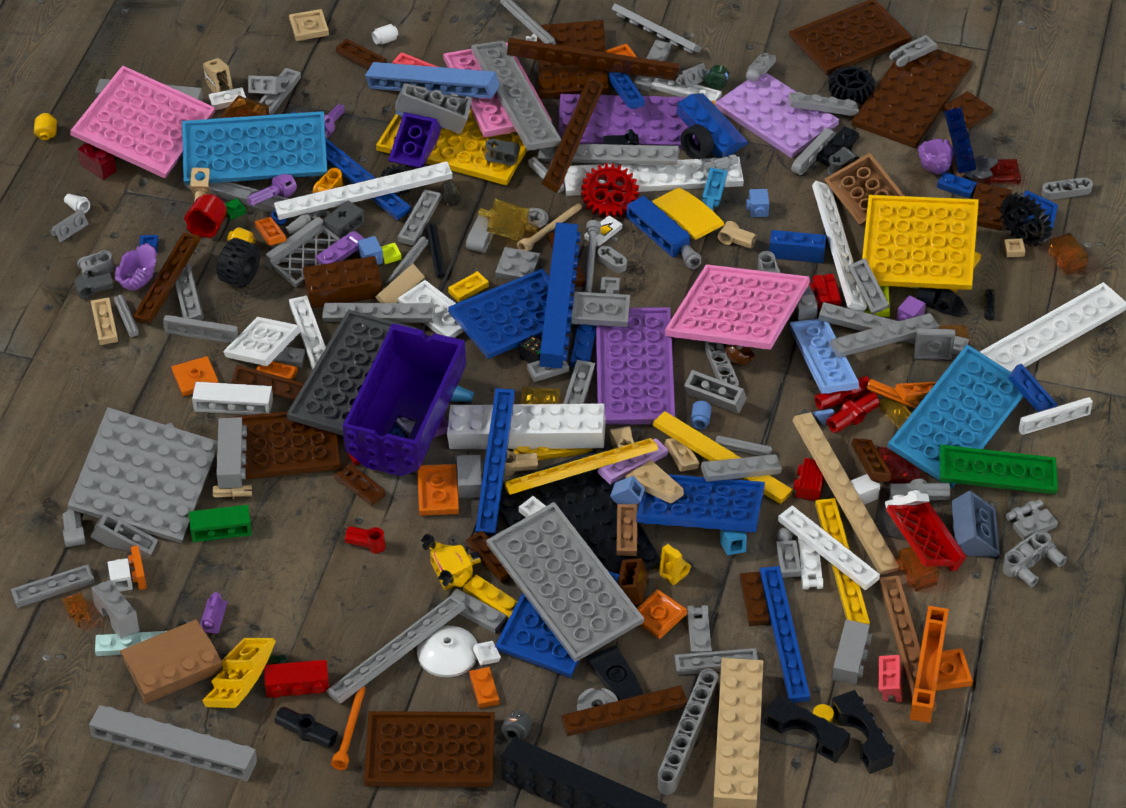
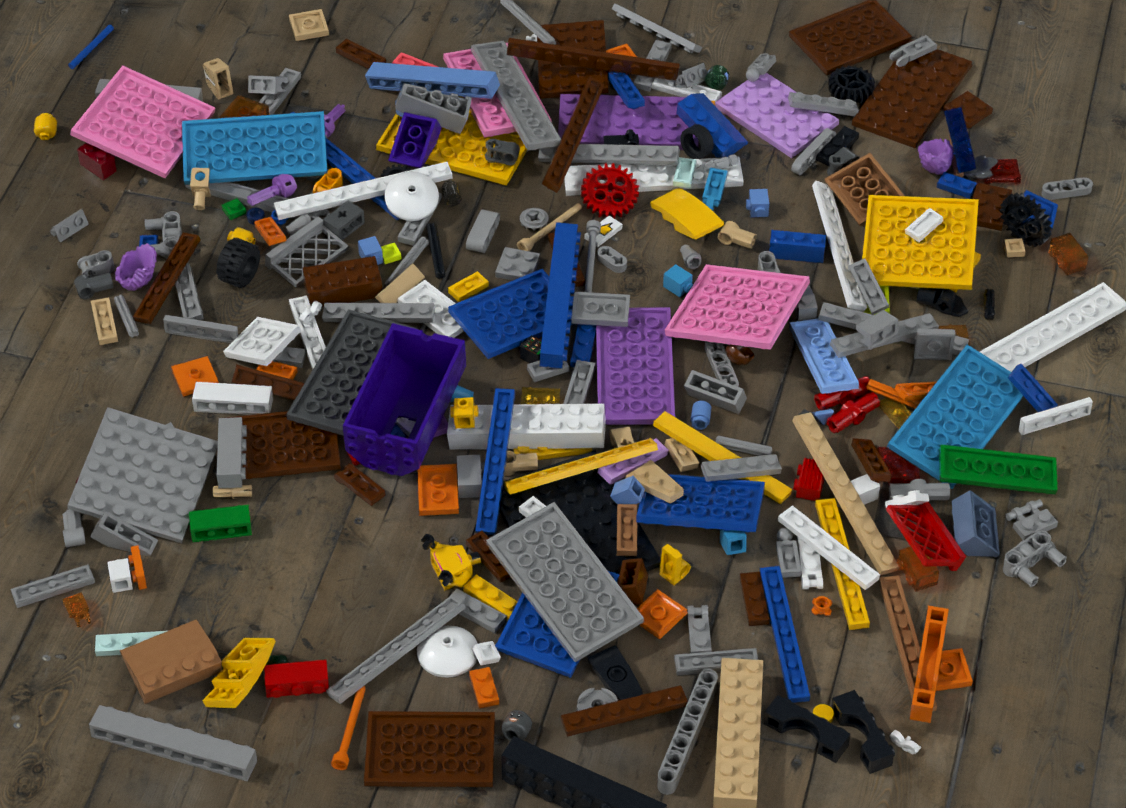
white cone [64,194,90,213] -> none
light grey arch [91,580,139,639] -> none
red cylinder [184,194,227,239] -> none
medium lavender hinge [200,592,228,634] -> none
white plate [208,87,247,110] -> none
black piece [274,706,338,749] -> none
medium lavender plate [316,231,365,264] -> none
red piece [345,526,386,554] -> none
white brick [372,24,398,45] -> none
clear yellow plate [477,199,538,241] -> none
light grey axle [528,157,565,193] -> none
light grey plate [600,277,620,294] -> none
blue brick [627,196,690,258] -> none
red brick [809,274,841,314] -> none
light grey brick [832,620,872,685] -> none
coral hinge [879,655,903,702] -> none
medium lavender brick [896,295,926,321] -> none
none -> blue bar [68,24,114,69]
none -> light grey piece [145,211,182,259]
none -> dark blue tile [247,208,265,225]
none -> white piece [298,301,322,323]
none -> white dish [385,171,439,221]
none -> yellow brick [450,397,479,429]
none -> dark azure brick [663,264,693,297]
none -> light aqua tile [673,157,696,188]
none -> orange plate [811,596,832,616]
none -> light grey hinge [856,310,898,350]
none -> white piece [889,730,921,754]
none -> white tile [905,208,943,242]

